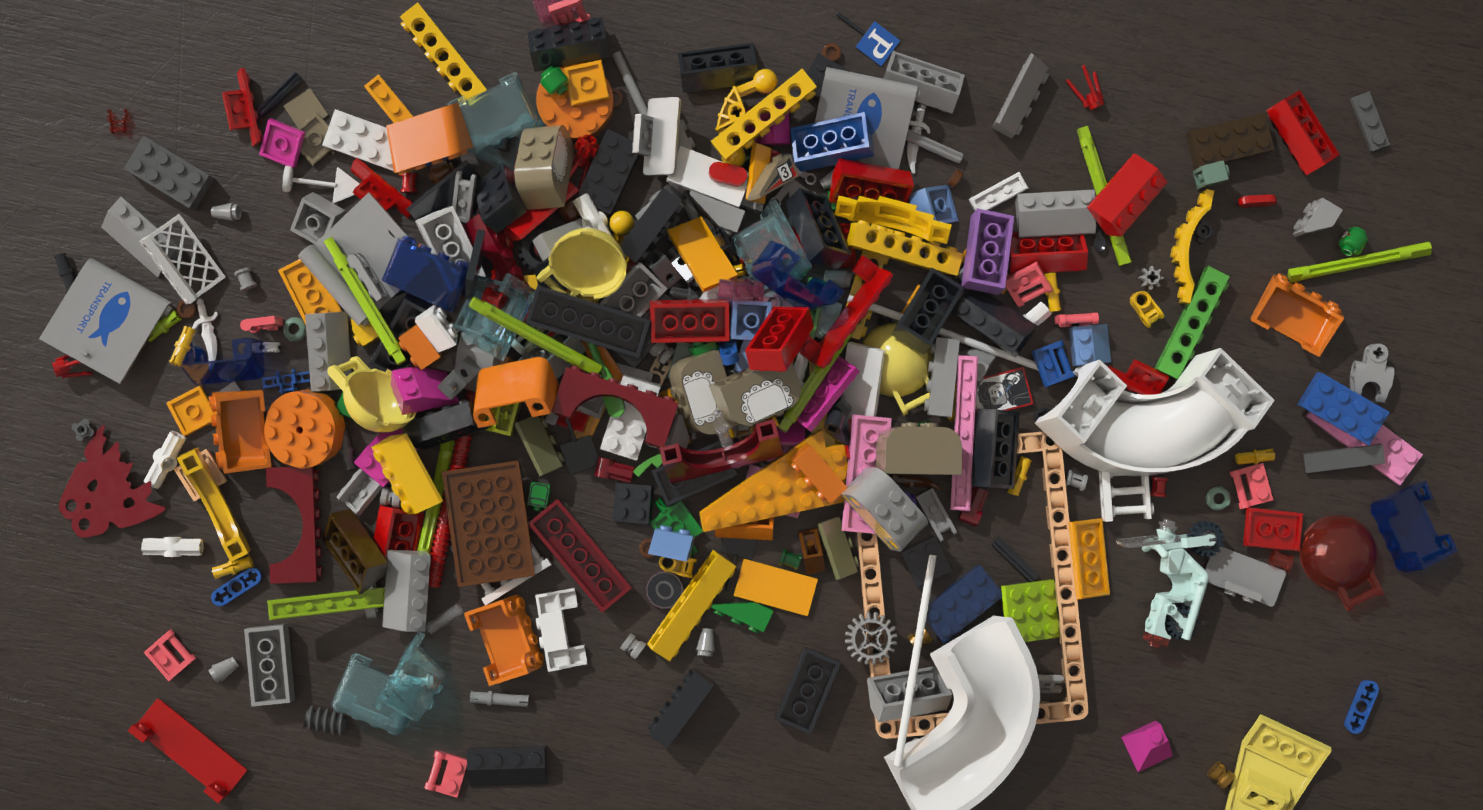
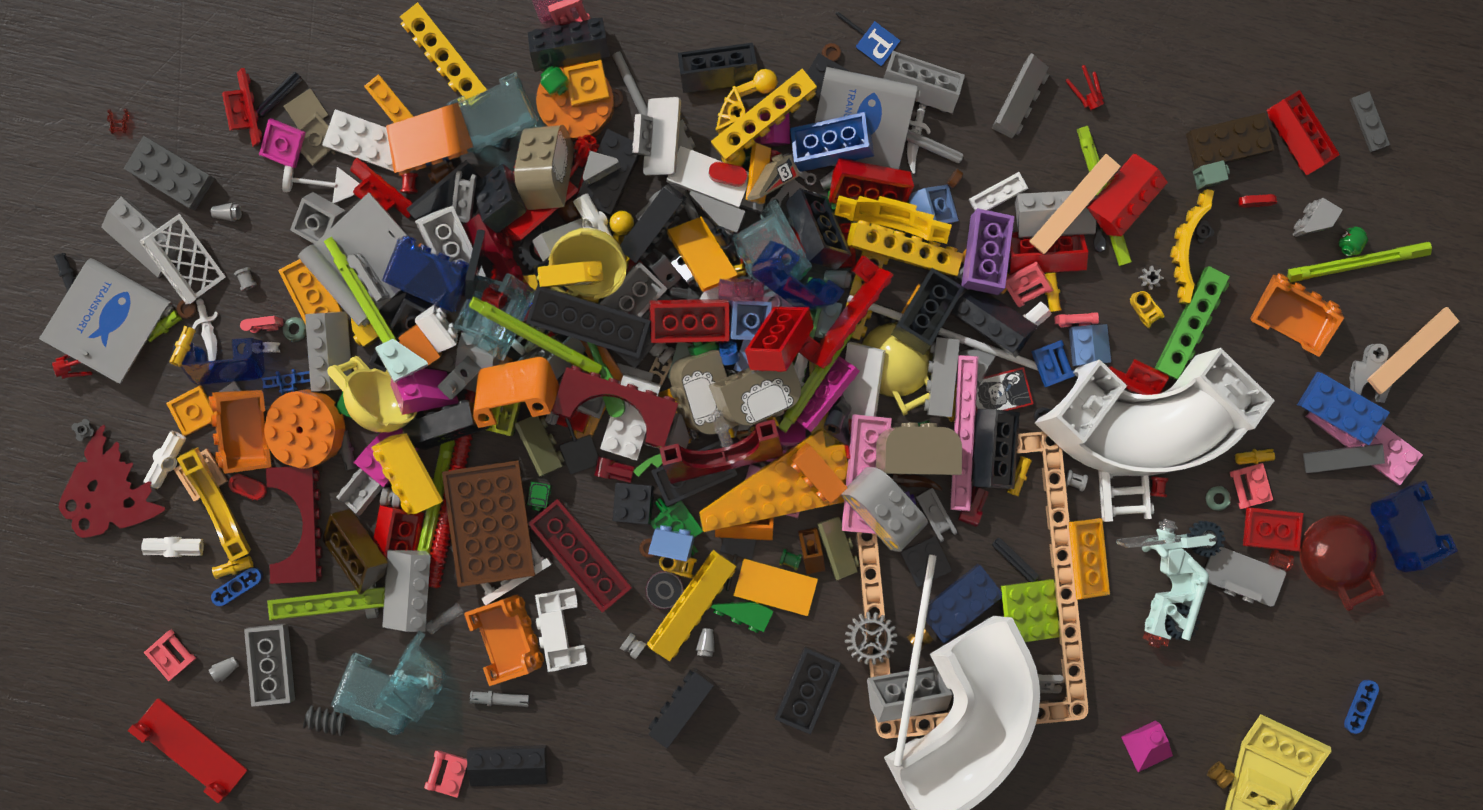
none -> red tile [229,474,267,500]
none -> light aqua wing [375,339,428,383]
none -> yellow slope [538,261,603,287]
none -> light grey slope [582,151,621,186]
none -> light nougat tile [1029,154,1121,254]
none -> light nougat tile [1367,307,1460,394]

